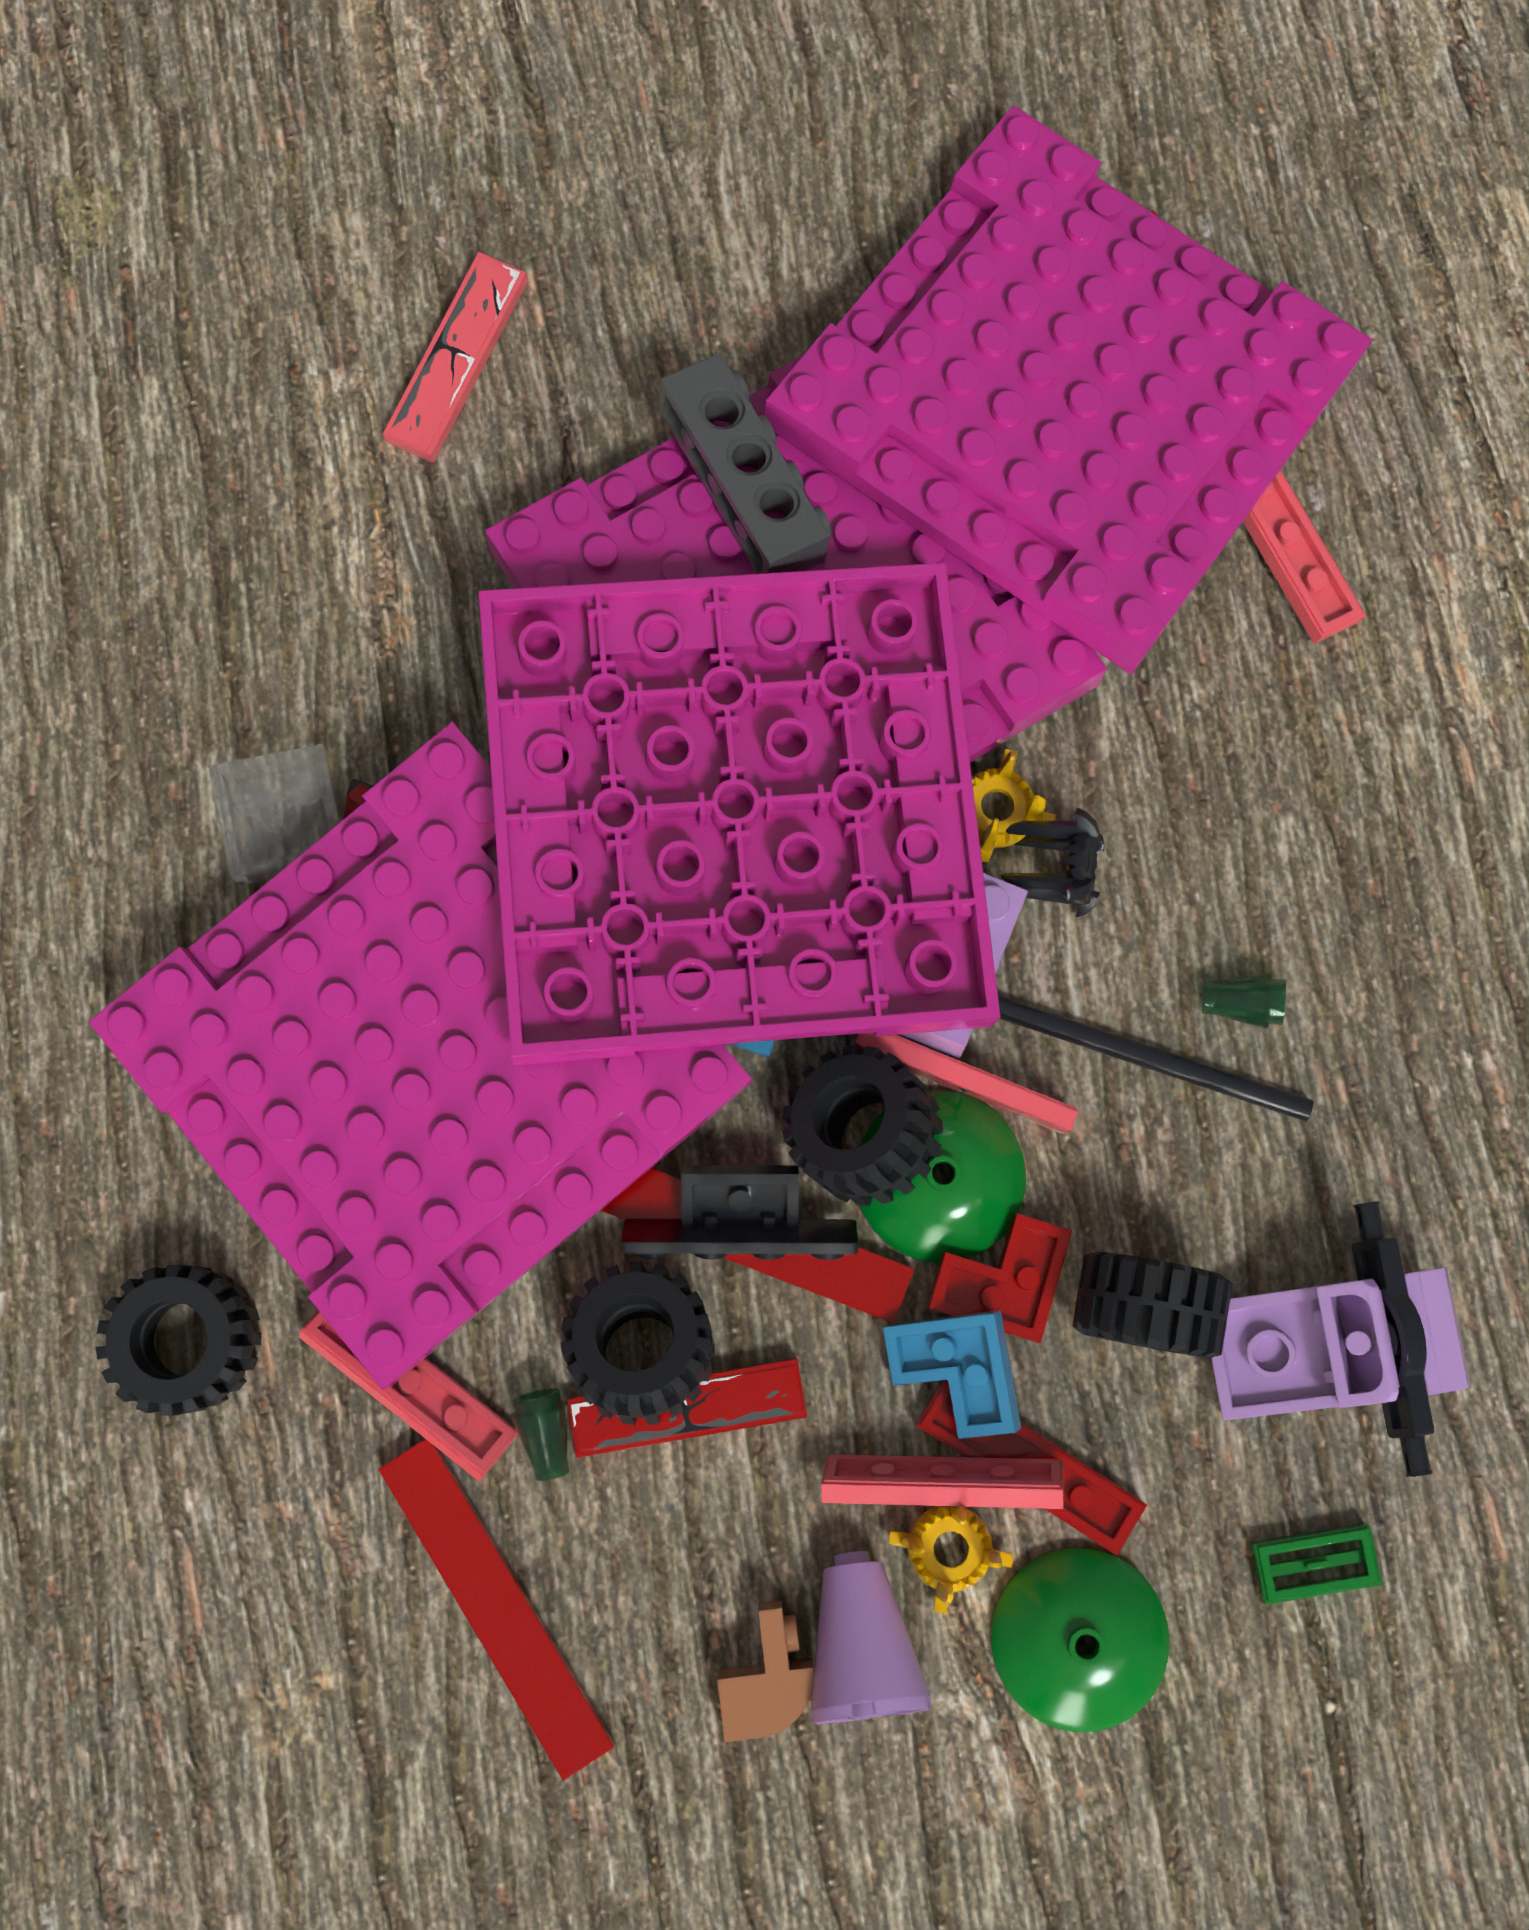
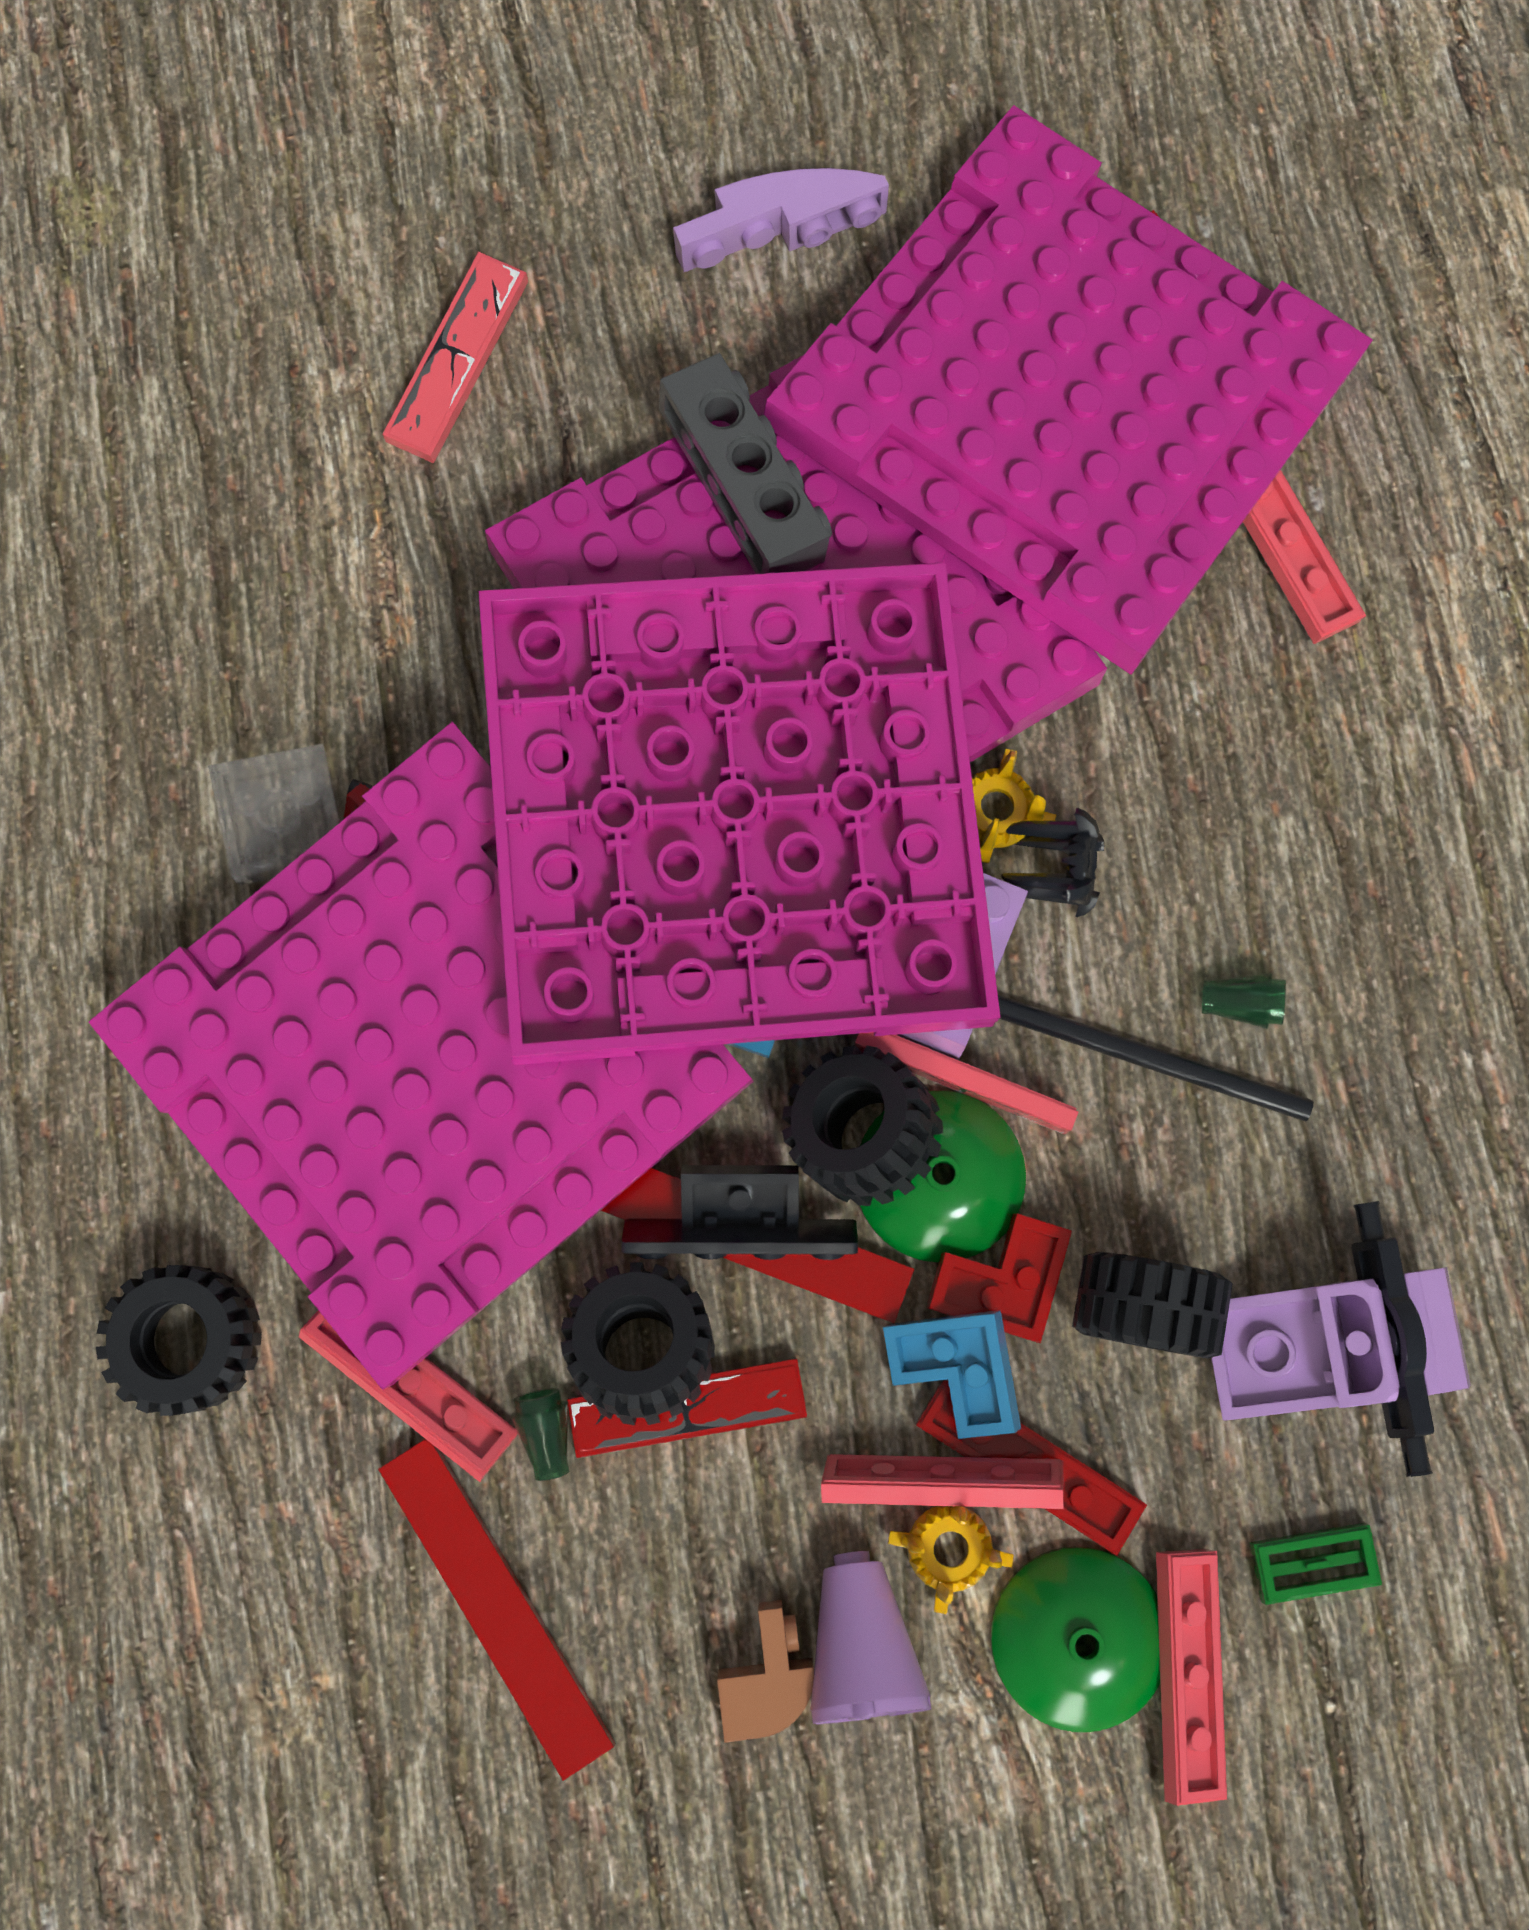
none -> lavender slope [673,168,889,272]
none -> coral tile [1156,1549,1227,1806]

